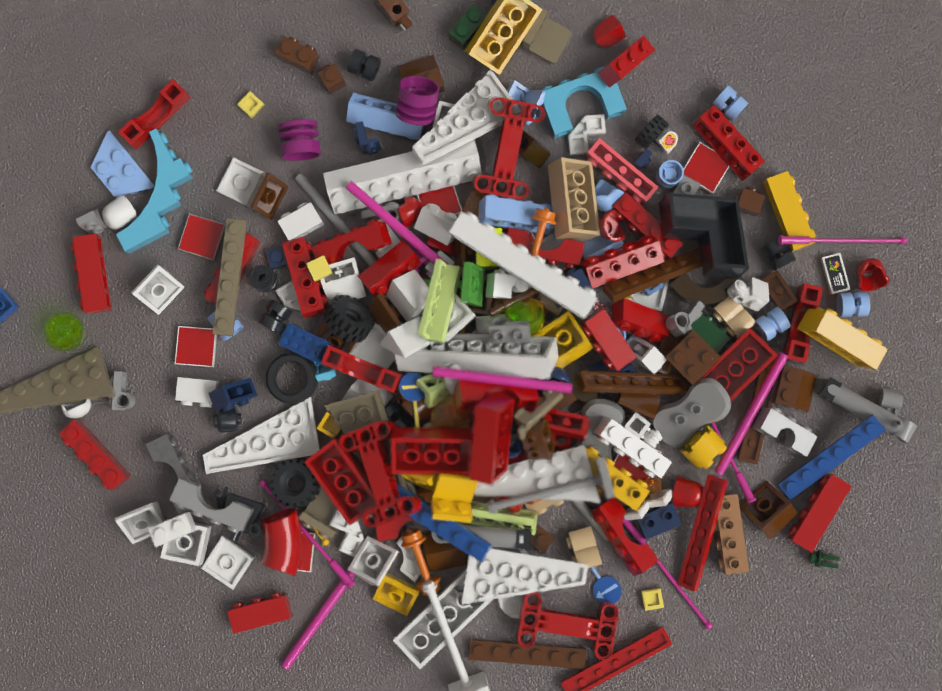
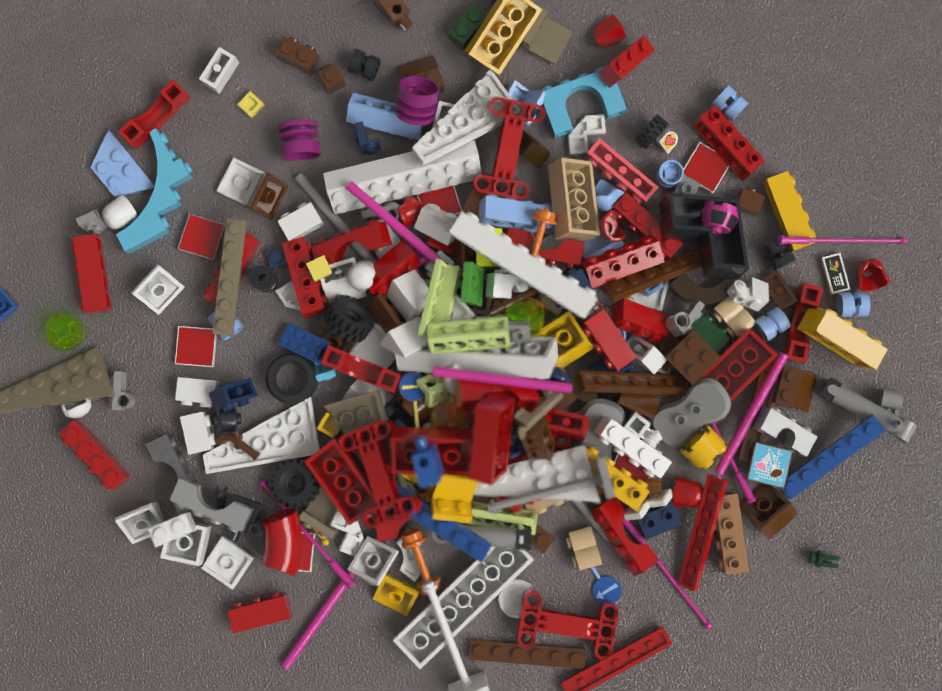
black wheel [258,299,293,334] -> none
reddish brown slope [423,532,468,572] -> none
white wing [461,548,588,605] -> none
dark blue plate [633,149,653,170] -> none
light yellow tile [641,587,664,611] -> none
red brick [787,473,852,553] -> none
none -> white brick [180,412,216,455]
none -> white brick [199,47,239,94]
none -> reddish brown piece [215,431,261,461]
none -> white hair [348,260,375,292]
none -> blue torso [412,435,444,488]
none -> yellowish green fence [428,316,510,354]
none -> dark pink cone [701,201,739,234]
none -> medium azure tile [745,442,793,489]

